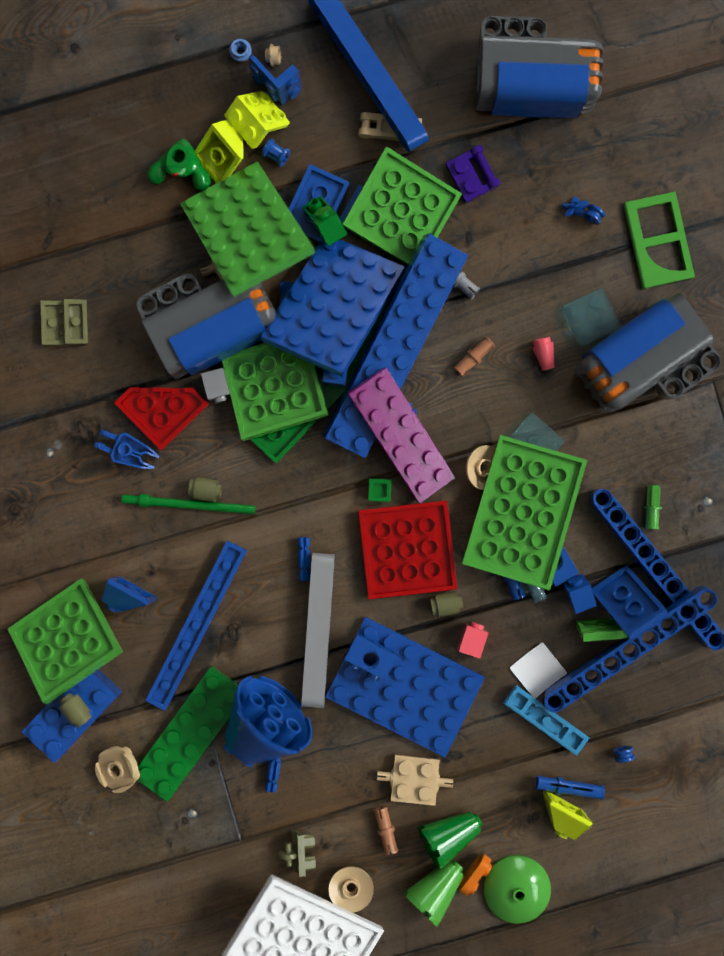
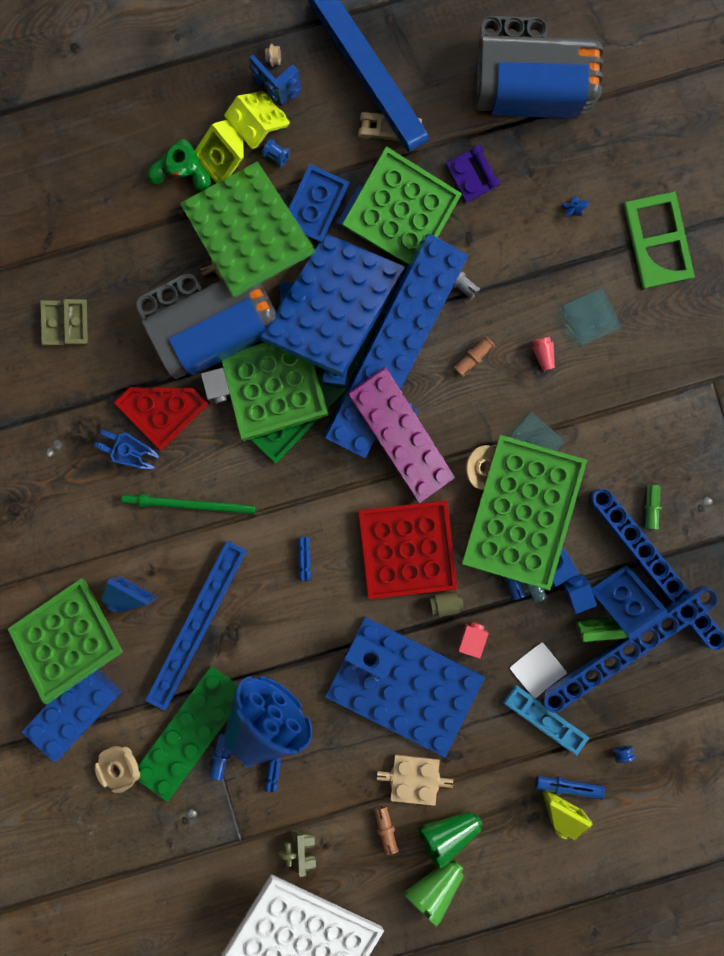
olive brick [59,693,92,728] -> none
olive brick [188,477,222,502] -> none
medium blue plate [229,39,252,62] -> none
light grey beam [301,553,335,708] -> none
green slope [302,195,347,246] -> none
tan dish [329,866,374,912] -> none
green plate [368,479,392,502] -> none
orange plate [457,853,492,896] -> none
bright green dish [483,855,551,924] -> none
dark grey piece [575,293,721,412] -> none
blue bush [582,204,605,225] -> none
none -> blue axle [209,734,230,780]

